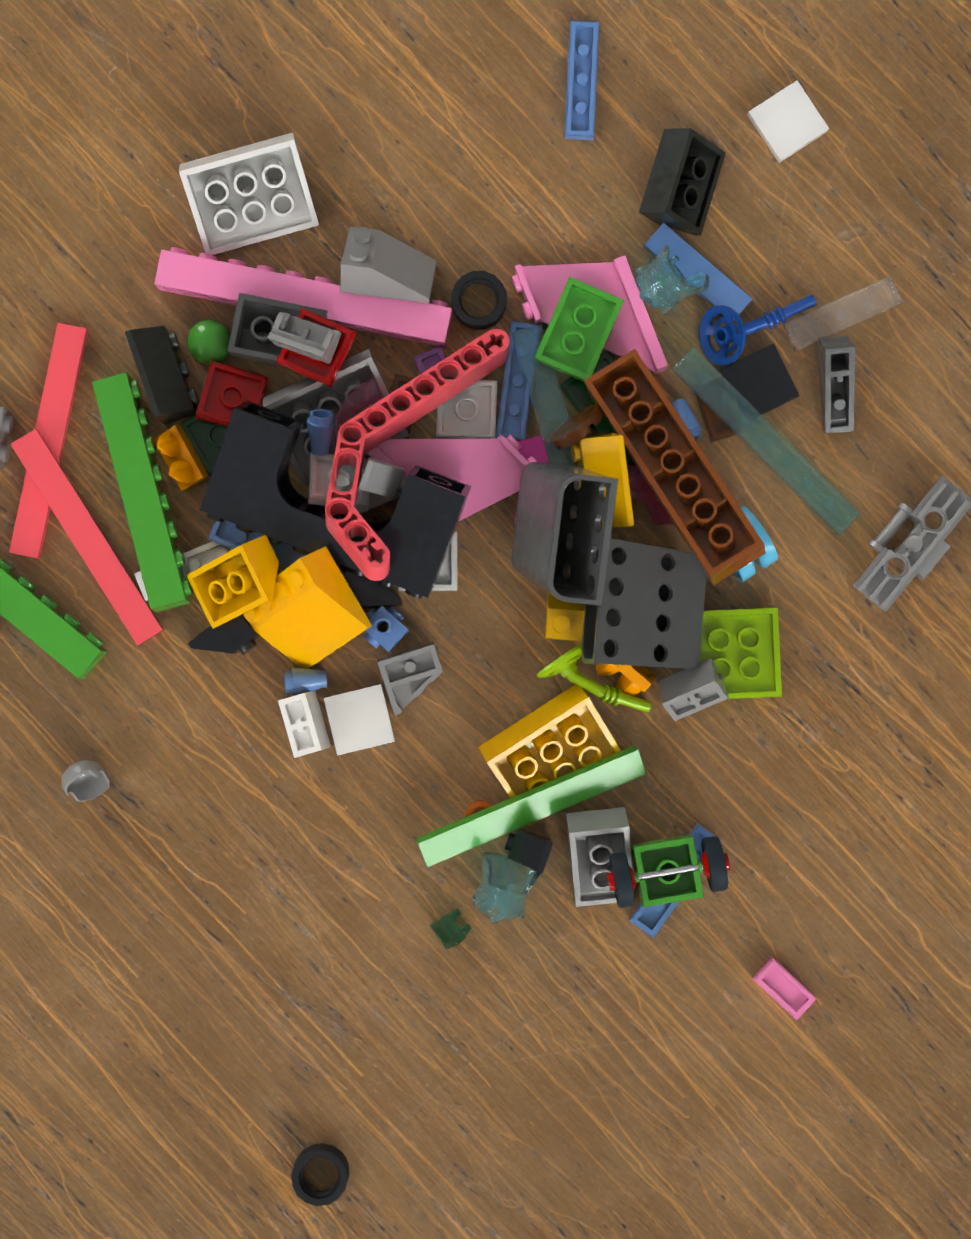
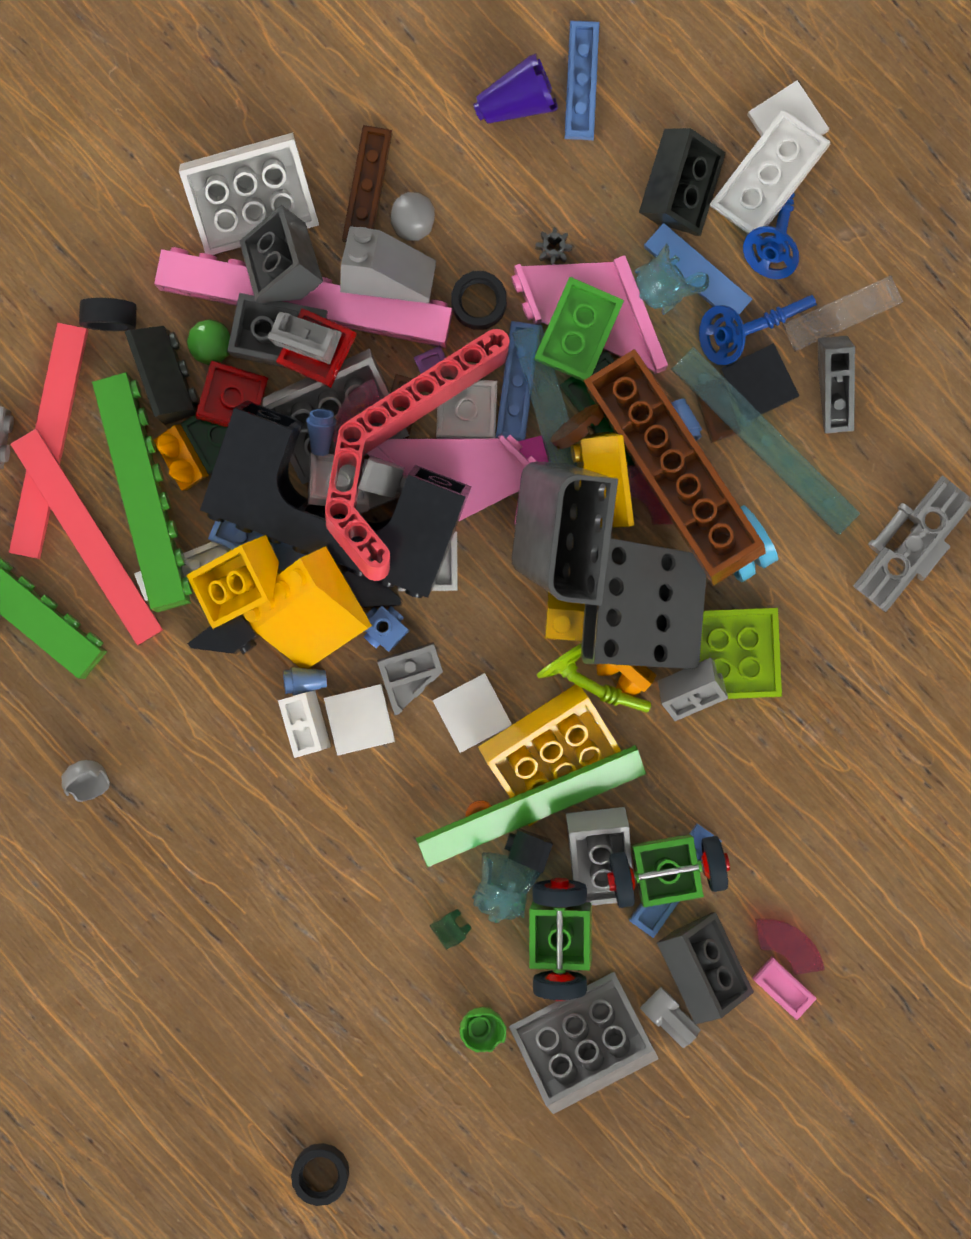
none -> black tyre [79,298,137,331]
none -> dark grey slope [239,205,323,303]
none -> reddish brown tile [342,125,392,242]
none -> light grey hair [391,192,435,241]
none -> white tile [433,673,512,753]
none -> bright green hair [459,1007,507,1052]
none -> dark purple cone [473,53,558,124]
none -> light grey slope [509,972,659,1114]
none -> brick [529,878,592,1001]
none -> dark grey gear [535,227,572,265]
none -> light grey piece [640,987,701,1048]
none -> dark grey slope [657,912,754,1024]
none -> white tile [710,109,831,235]
none -> blue dish [743,193,799,279]
none -> clear pink tile [755,918,825,975]

